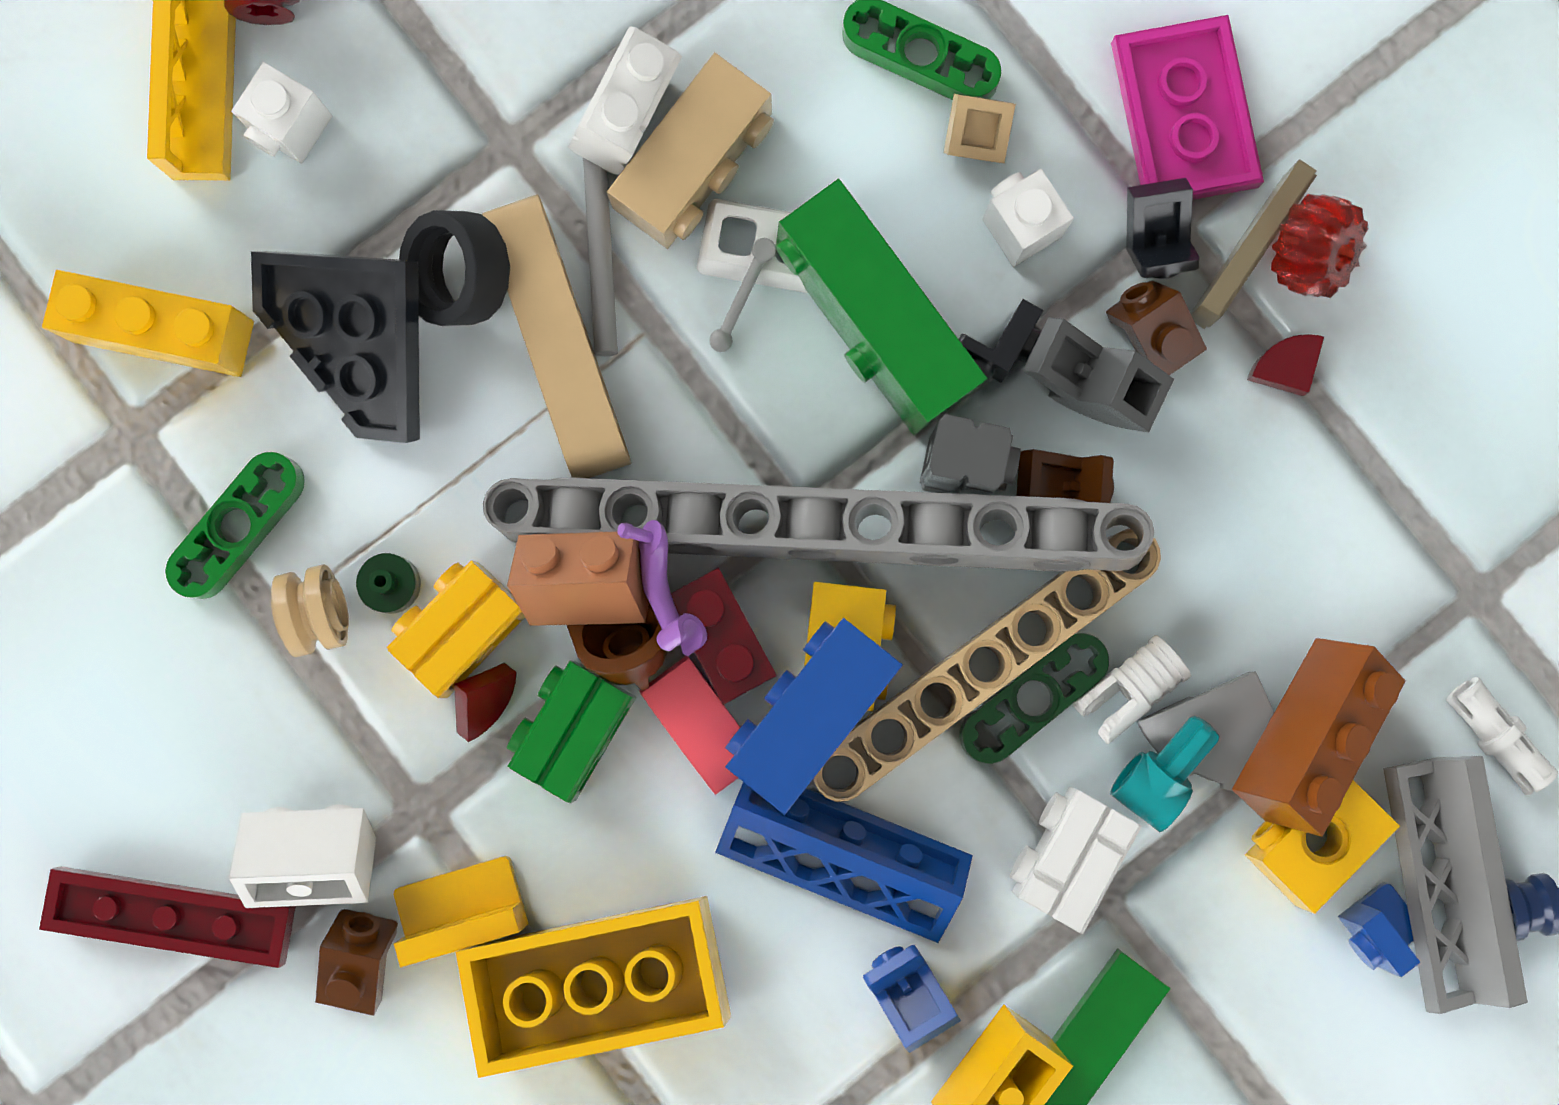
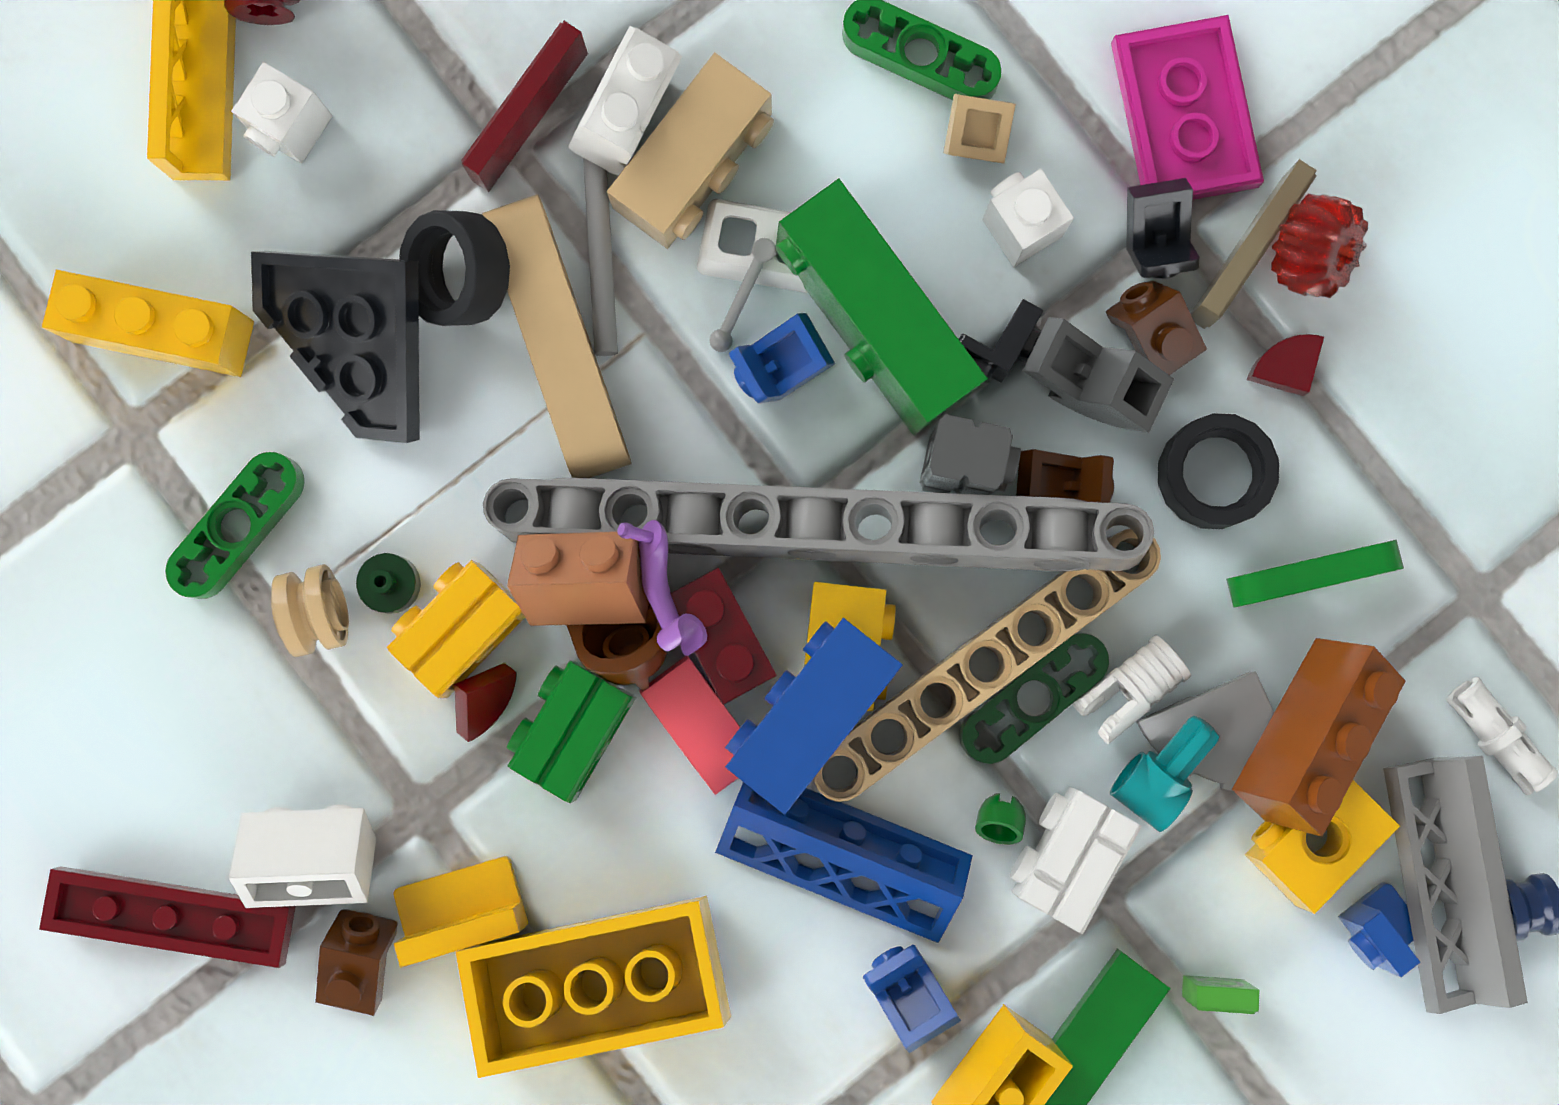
none -> dark red tile [461,20,588,192]
none -> blue bracket [729,313,835,404]
none -> green hinge [975,793,1026,845]
none -> black tyre [1158,413,1279,529]
none -> bright green tile [1182,975,1260,1014]
none -> green beam [1226,539,1404,608]

